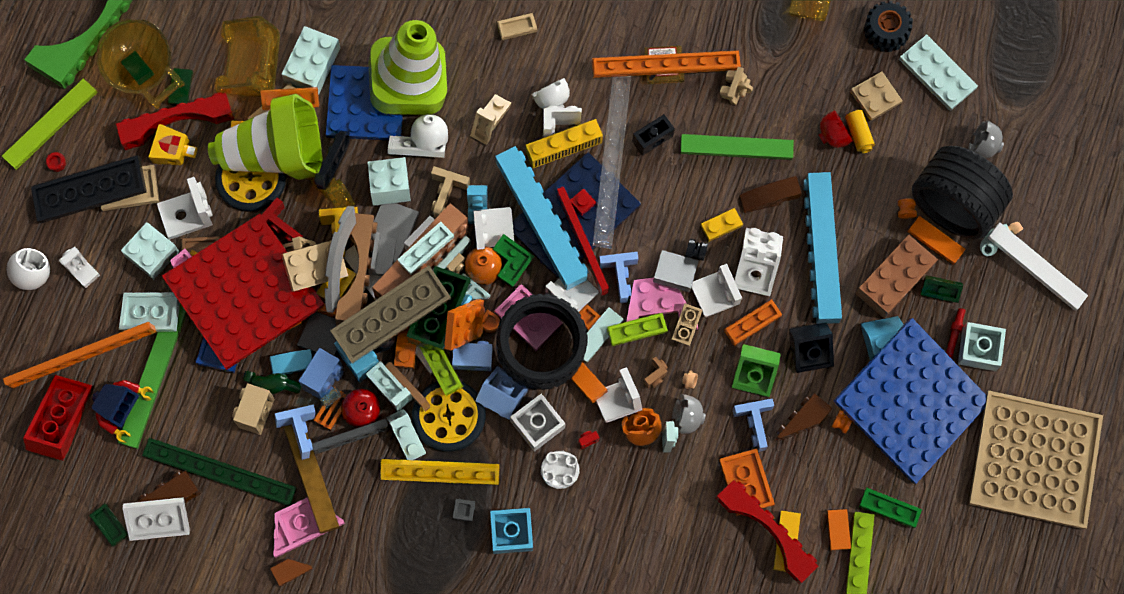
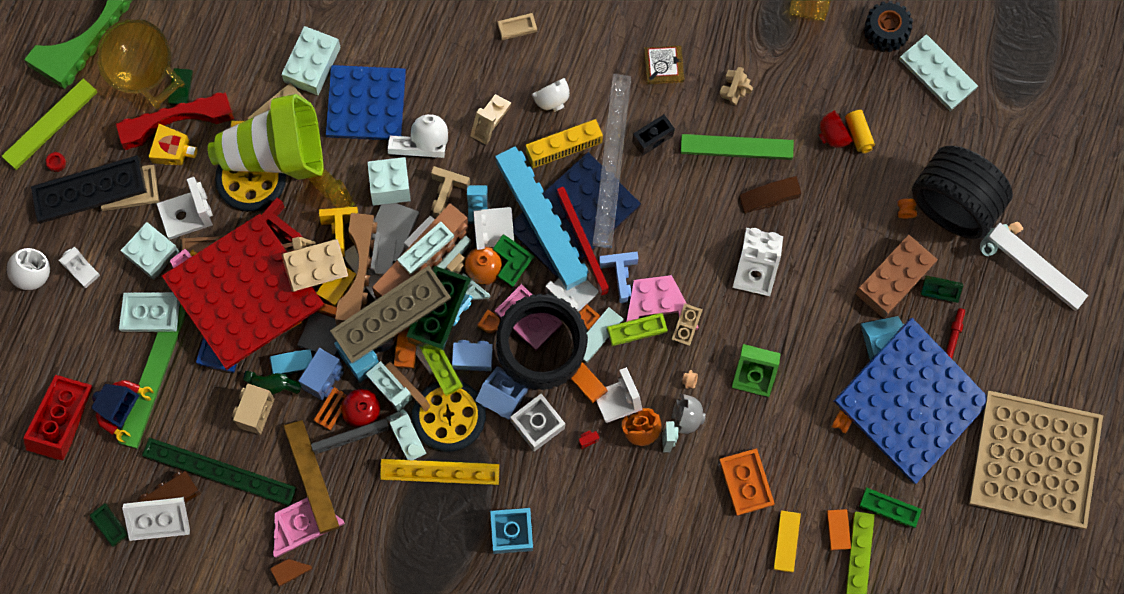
orange tile [3,322,156,388] -> none
dark green tile [121,51,154,85] -> none
clear yellow windscreen [215,16,280,97] -> none
orange plate [261,87,319,110] -> none
light blue bracket [275,404,315,460] -> none
black plate [314,130,350,190] -> none
clear light blue tile [321,387,341,409] -> none
light grey tile [325,206,356,313] -> none
lime cone [368,20,447,115] -> none
orange plate [444,299,485,351] -> none
dark grey plate [453,499,475,522] -> none
white dish [541,451,580,489] -> none
white bracket [543,106,582,138] -> none
red plate [570,189,596,216] -> none
orange tile [592,51,741,78] -> none
medium nougat bracket [643,357,668,389] -> none
tile [653,250,699,292] -> none
black wheel [685,238,708,261] -> none
white bracket [691,264,742,317] -> none
yellow plate [700,208,743,242] -> none
red arch [715,480,818,584] -> none
orange tile [724,299,782,346] -> none
light blue bracket [733,399,774,452] -> none
reddish brown slope [775,393,833,442] -> none
black slope [789,322,834,373] -> none
medium azure brick [803,172,842,324] -> none
tan plate [850,71,902,121] -> none
orange tile [907,216,966,265] -> none
light aqua brick [958,322,1006,371] -> none
light grey cylinder [968,120,1004,159] -> none

